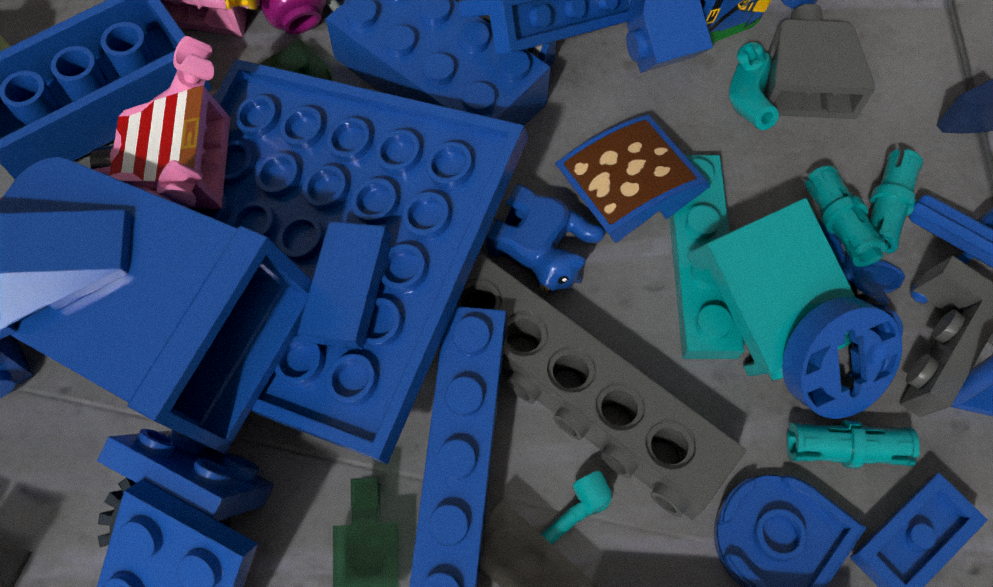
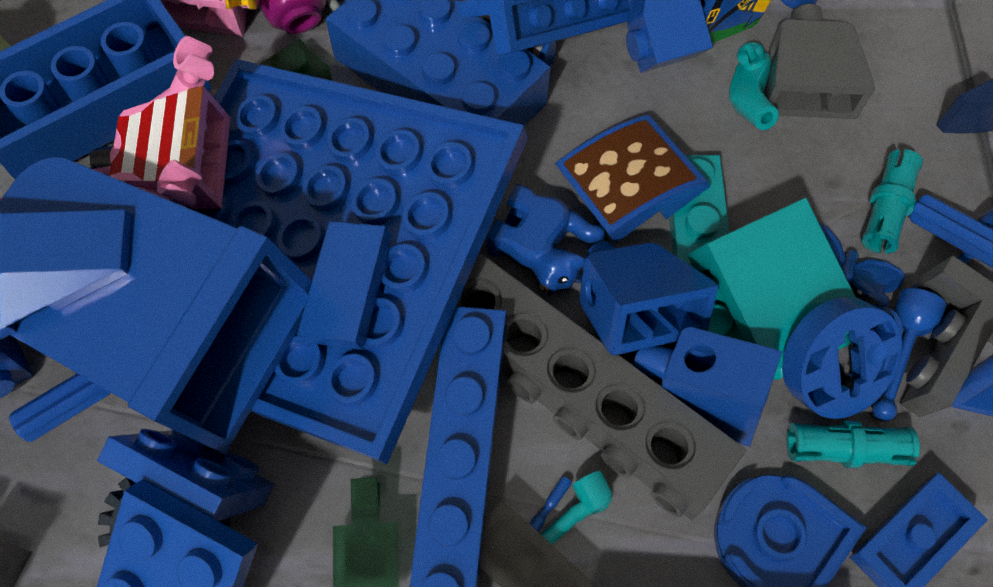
teal pin [804,165,888,267] -> none
none -> blue axle [9,373,111,442]
none -> blue piece [528,476,572,533]
none -> blue torso [579,241,719,356]
none -> blue torso [633,327,782,447]
none -> blue hinge [872,288,947,422]

